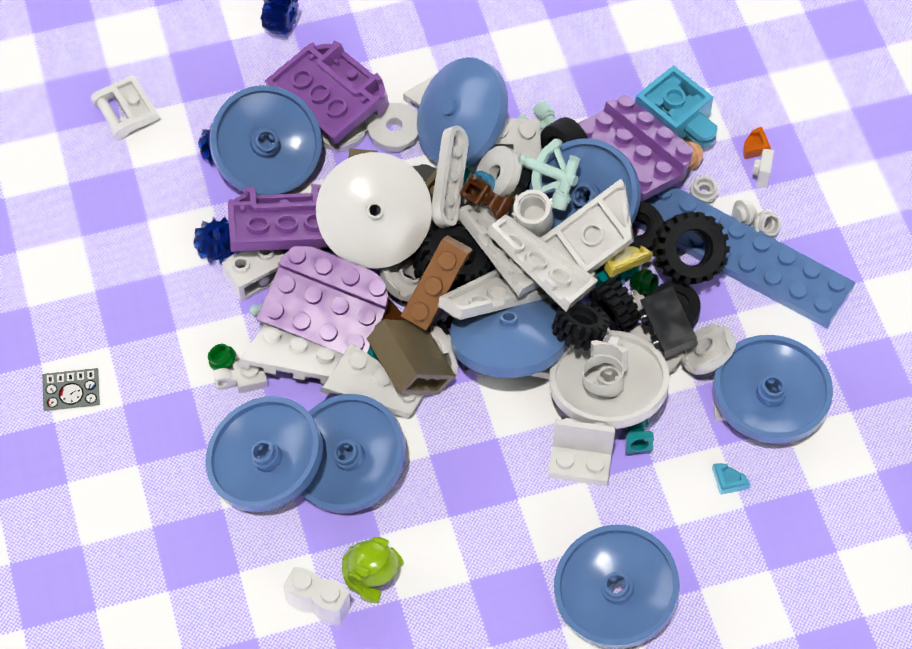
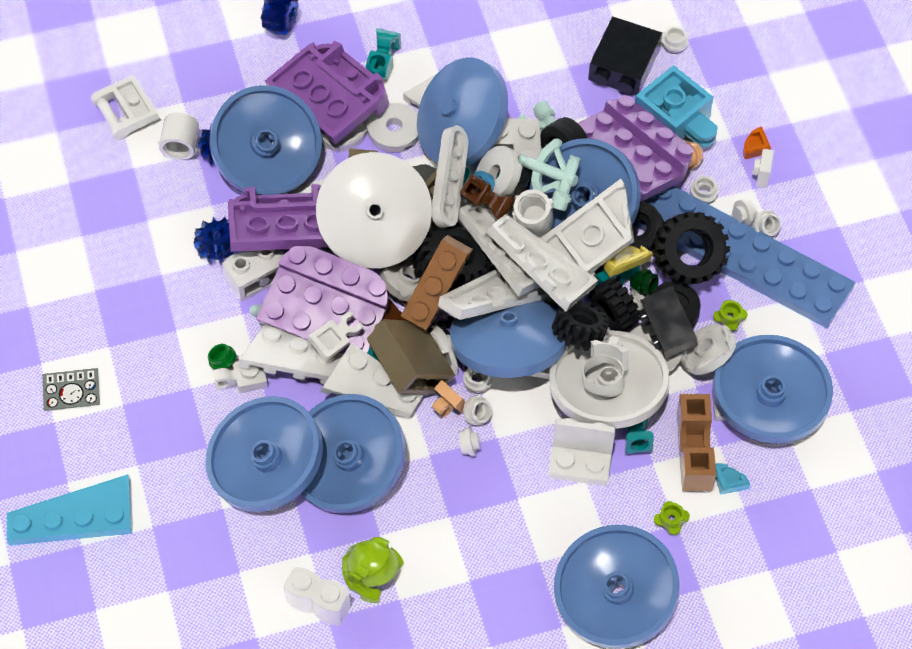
none -> medium azure wing [7,474,132,546]
none -> white piece [157,112,199,160]
none -> white plate [308,311,363,362]
none -> teal leg [365,28,401,80]
none -> light nougat tile [431,380,466,418]
none -> white plate [458,426,481,457]
none -> white plate [463,368,492,393]
none -> white plate [463,395,492,425]
none -> black brick [588,16,663,96]
none -> lime plate [653,501,690,535]
none -> white plate [661,26,688,52]
none -> medium nougat arch [677,394,716,491]
none -> lime plate [713,300,748,331]

